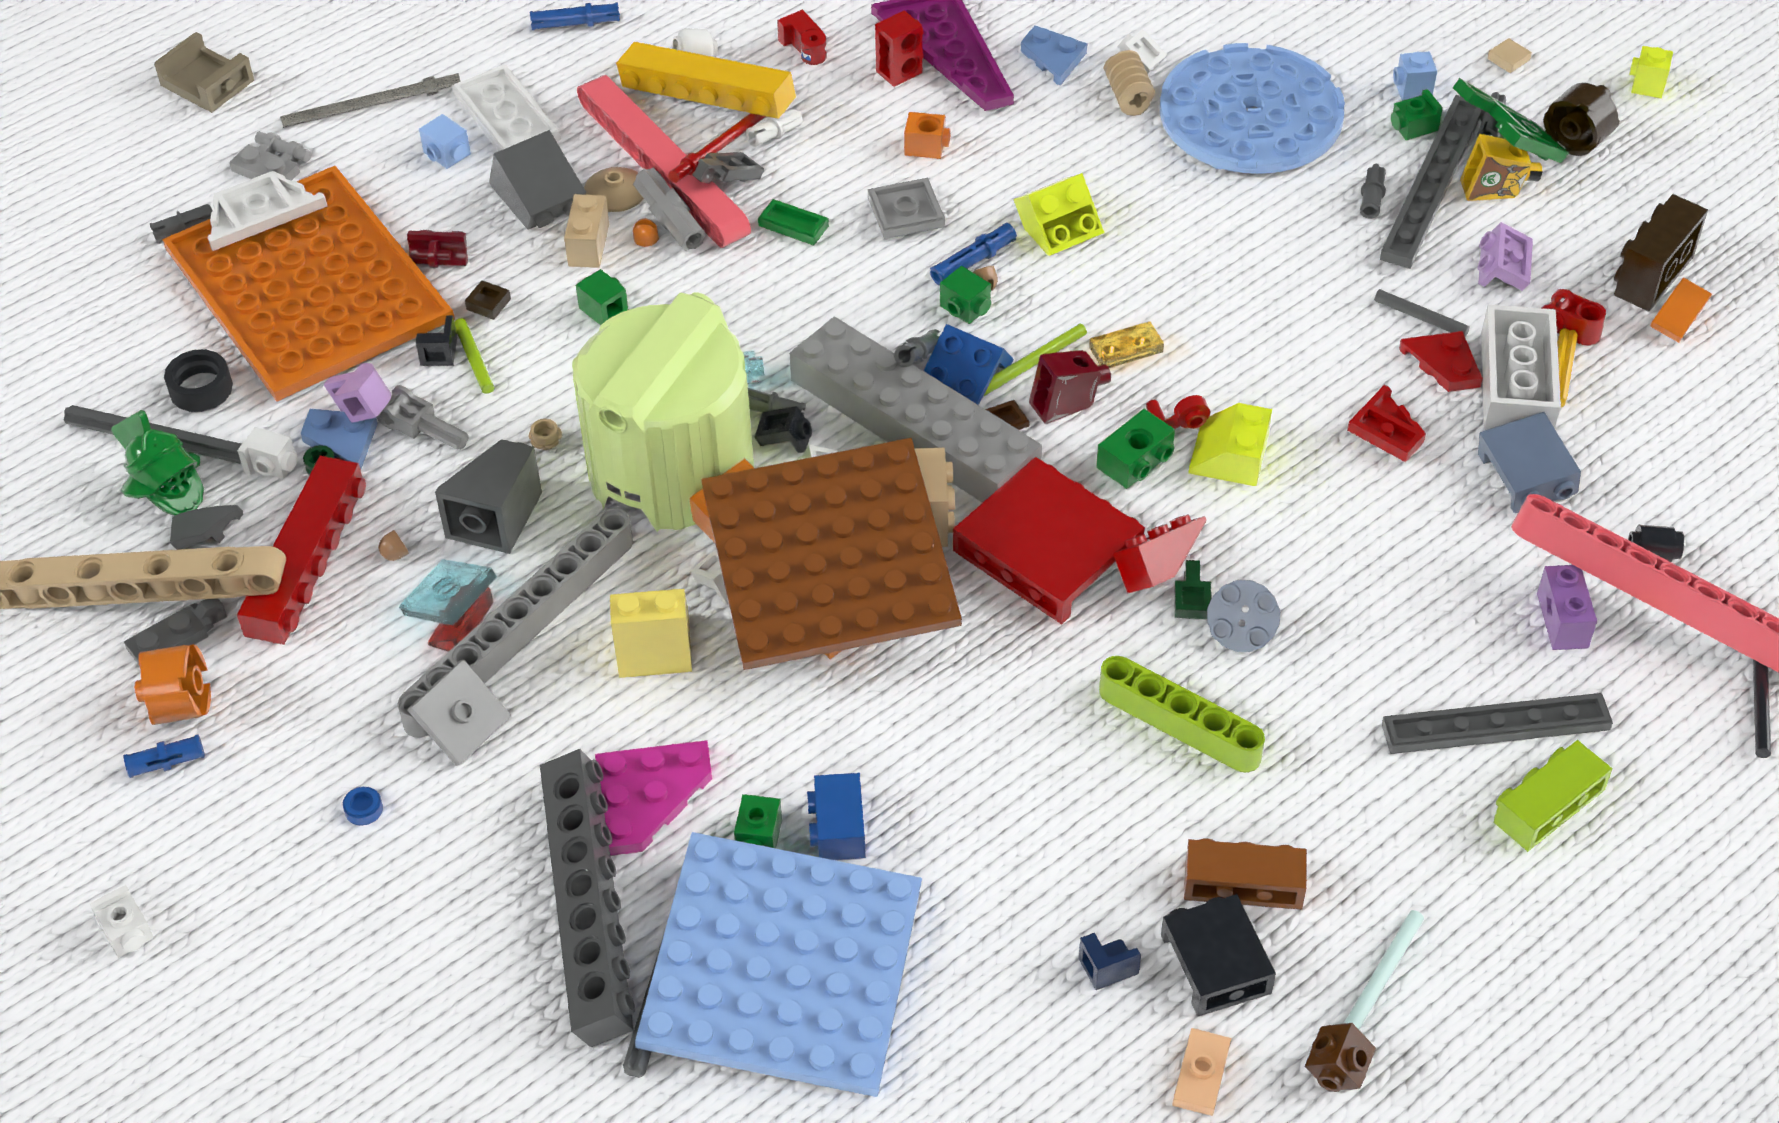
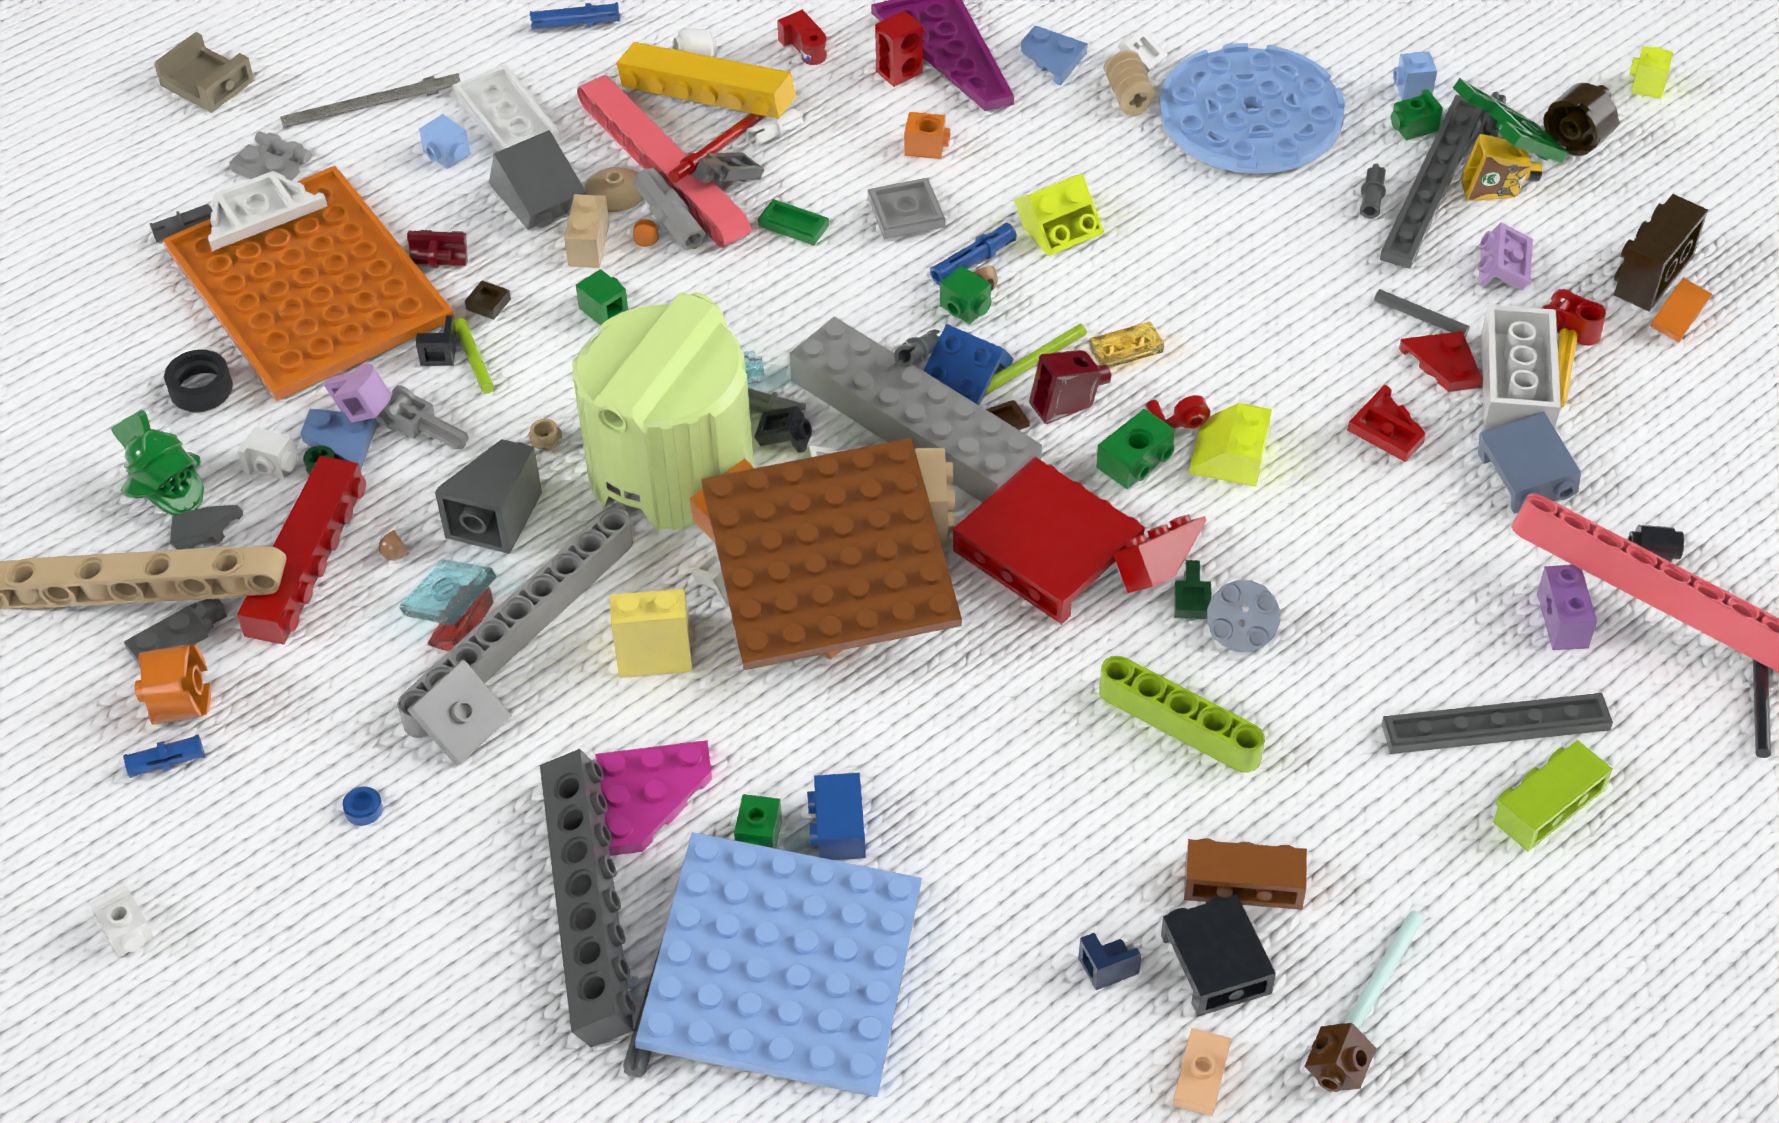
dark grey axle [63,405,242,464] -> none
tan tile [1487,38,1532,73] -> none

